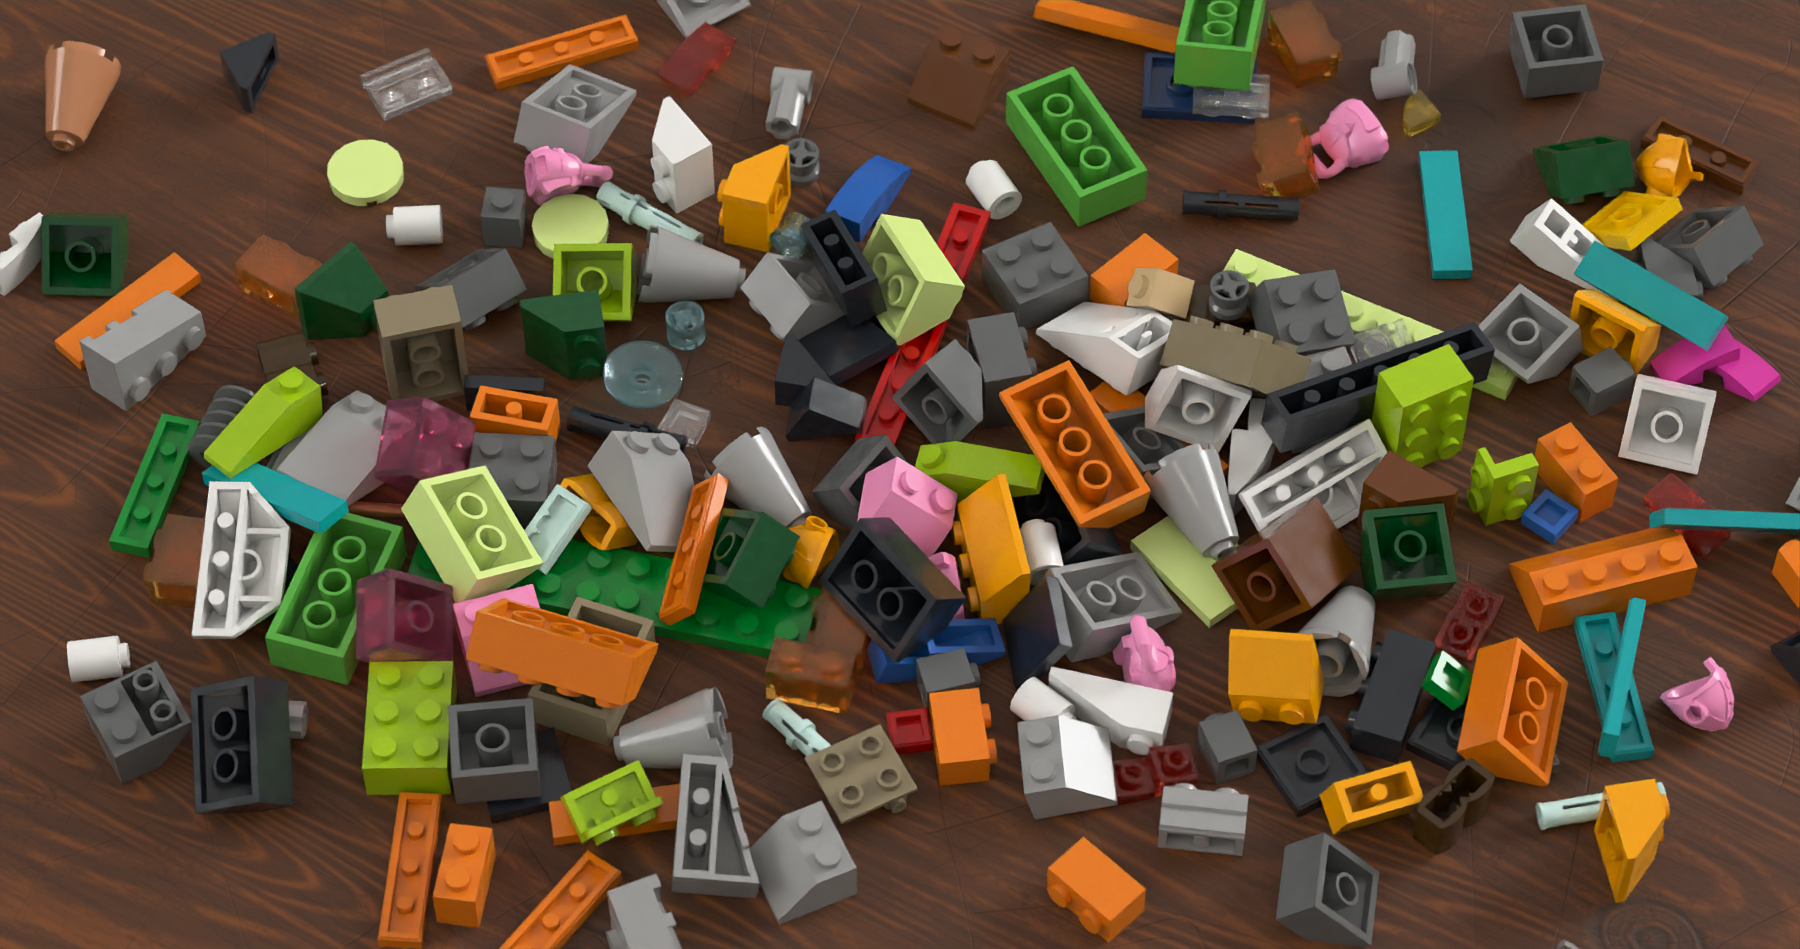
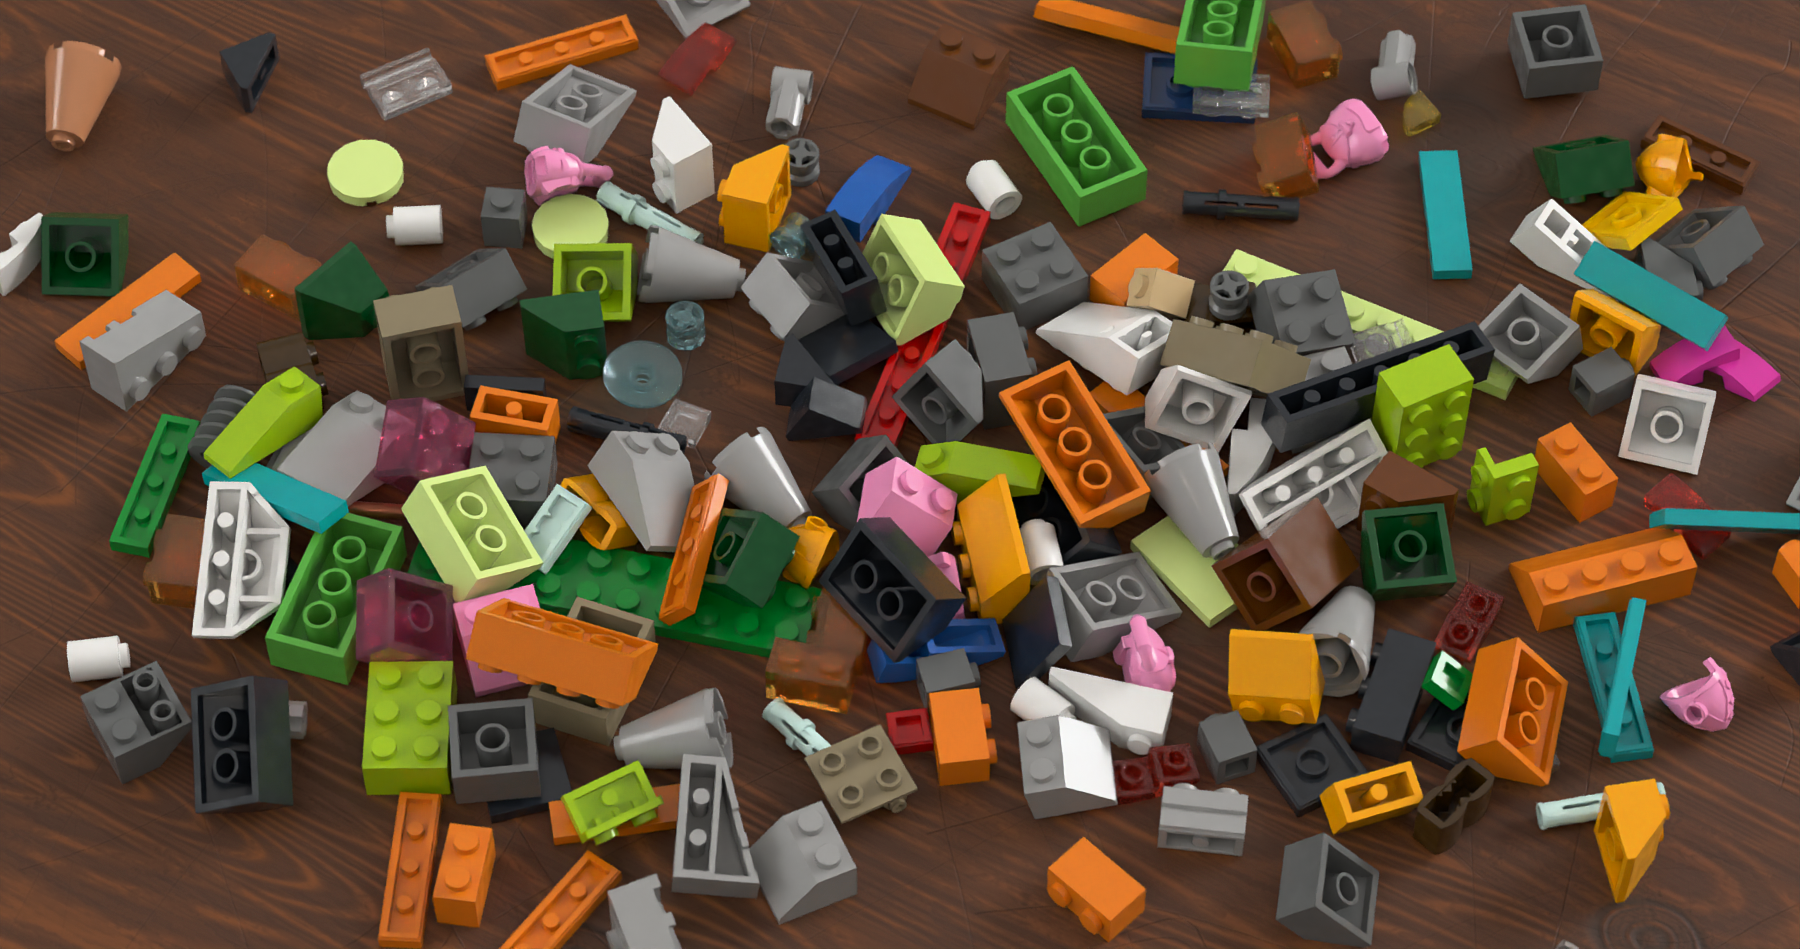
blue plate [1521,489,1579,545] -> none

